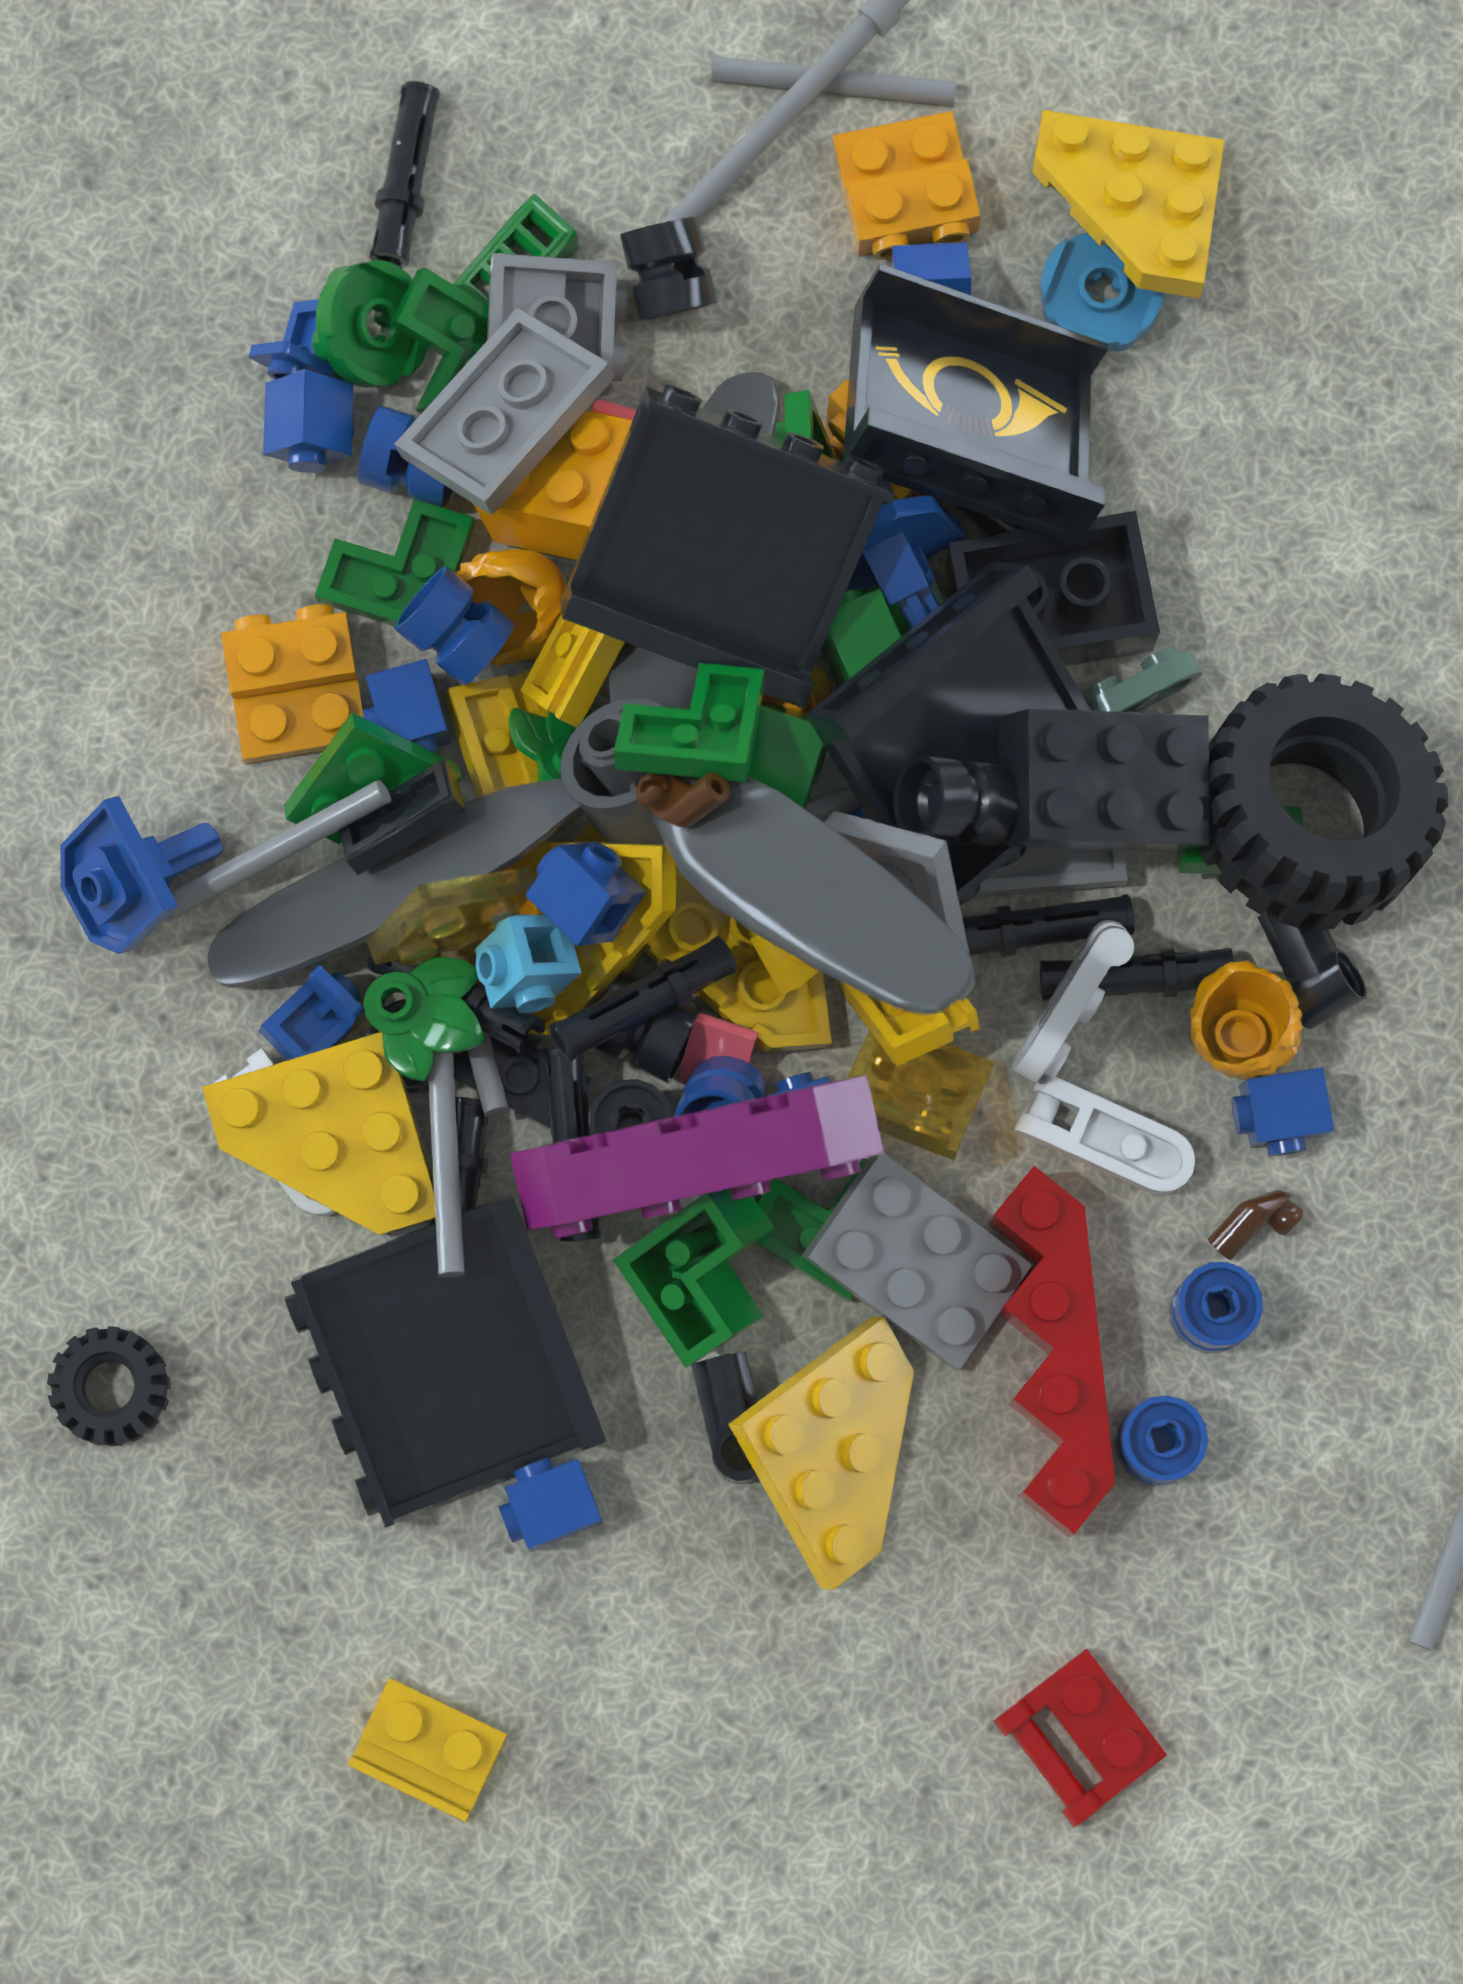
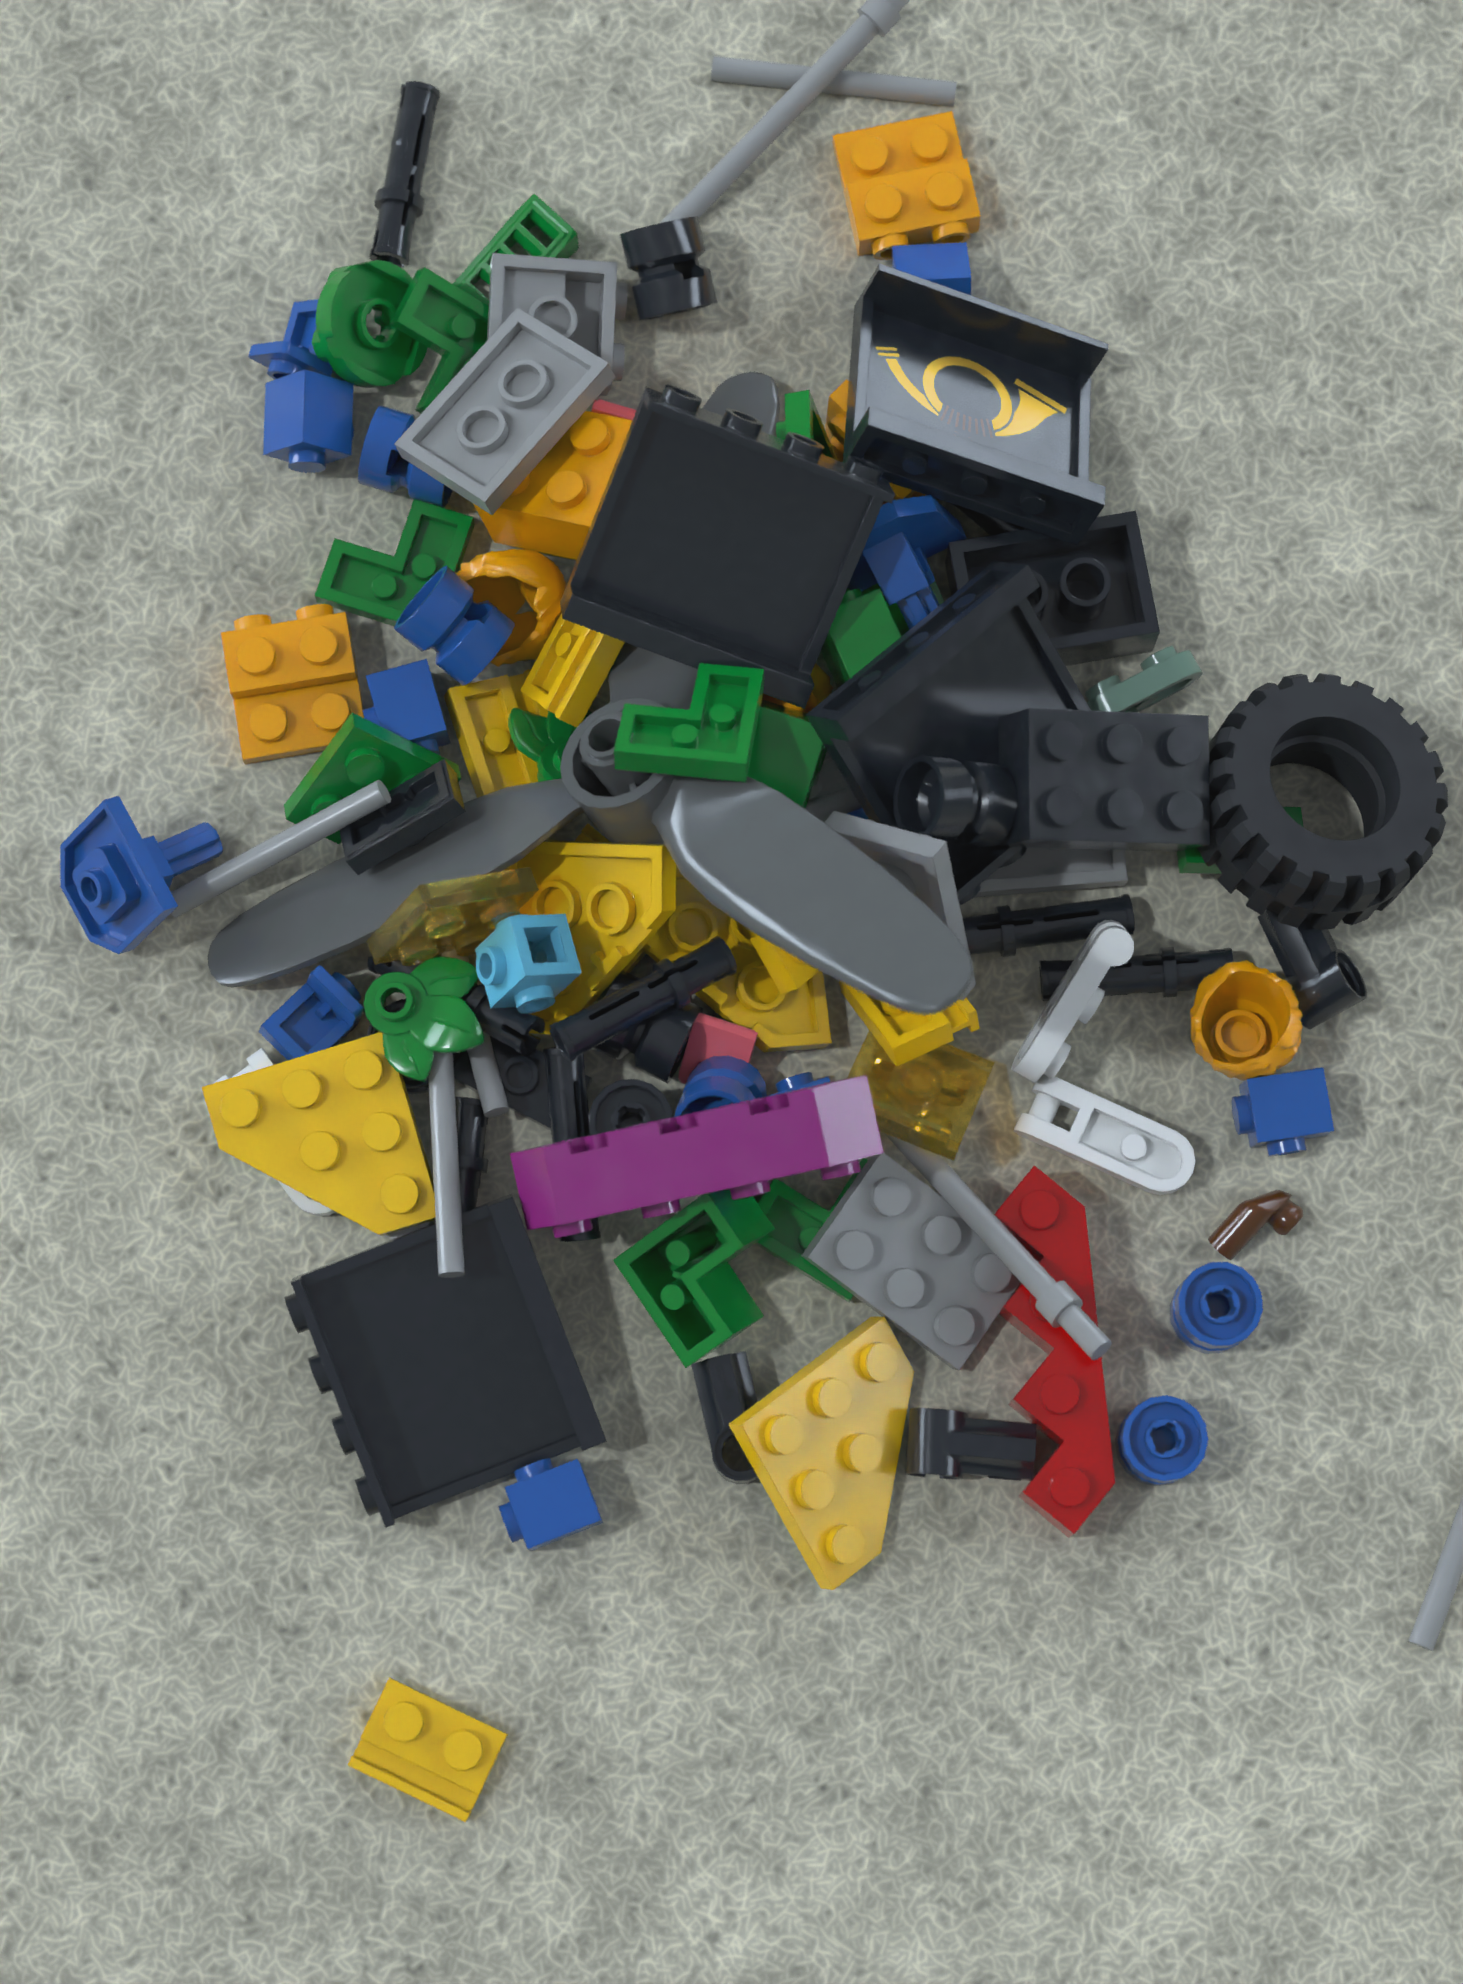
black tyre [47,1326,171,1447] -> none
blue brick [525,842,646,946] -> none
reddish brown arm [636,772,731,828] -> none
red plate [993,1649,1167,1828] -> none
yellow plate [1032,110,1225,299] -> none
dark azure plate [1040,232,1165,352] -> none
none -> light grey bar [854,1073,1112,1360]
none -> black piece [904,1408,1037,1481]

